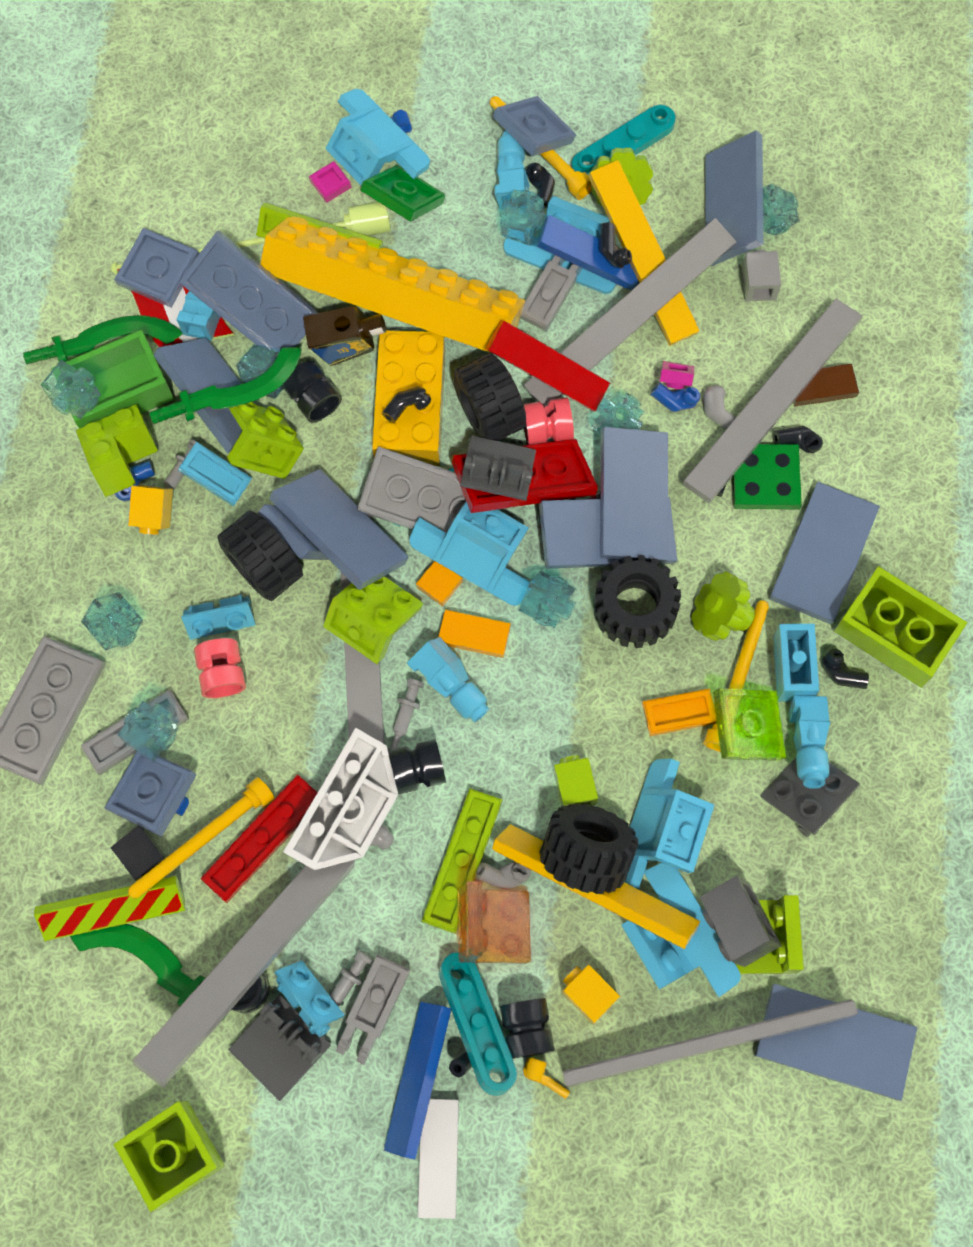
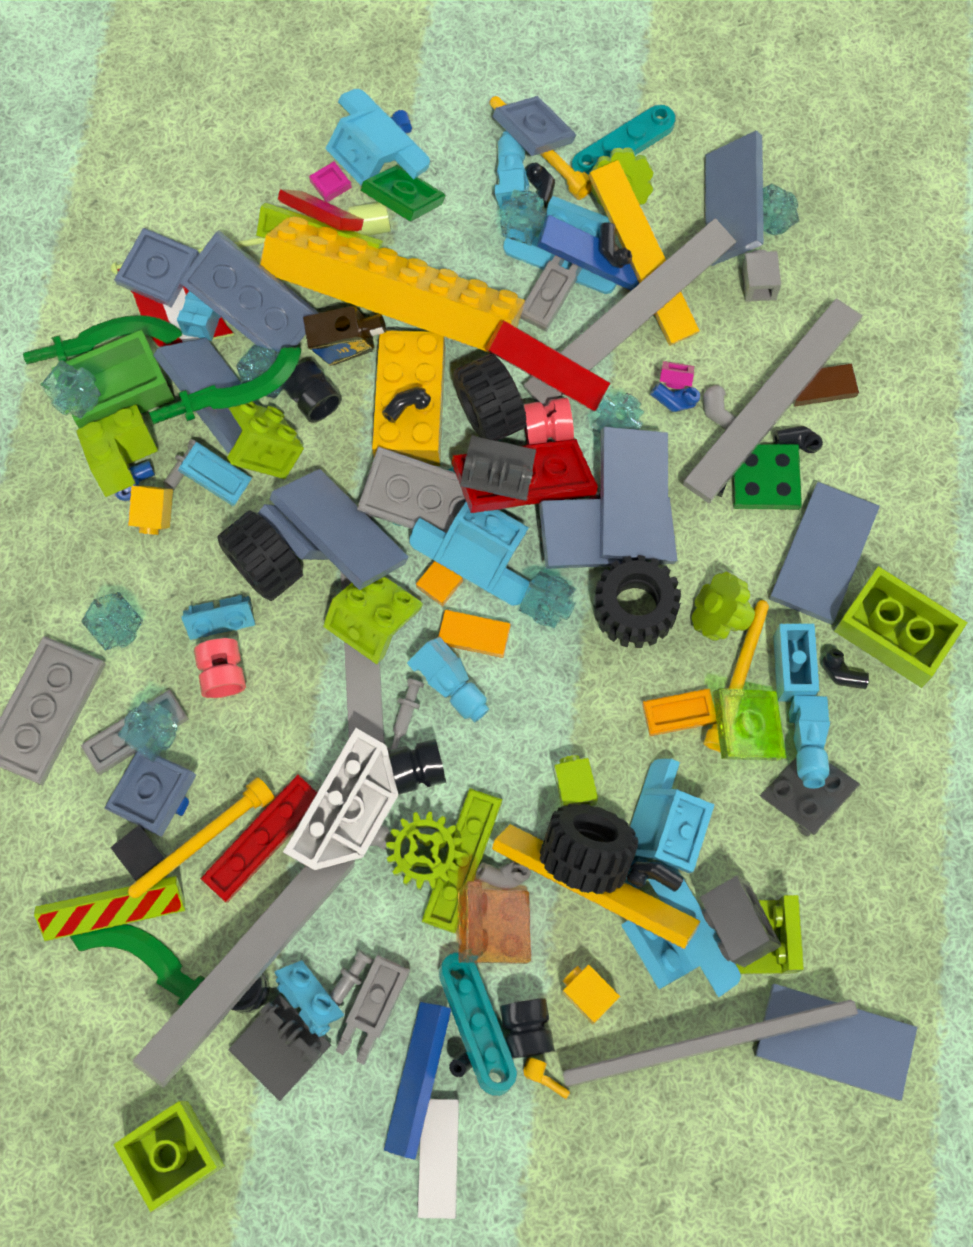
none -> red tile [278,189,364,231]
none -> lime gear [386,811,463,890]
none -> black arm [627,862,684,892]

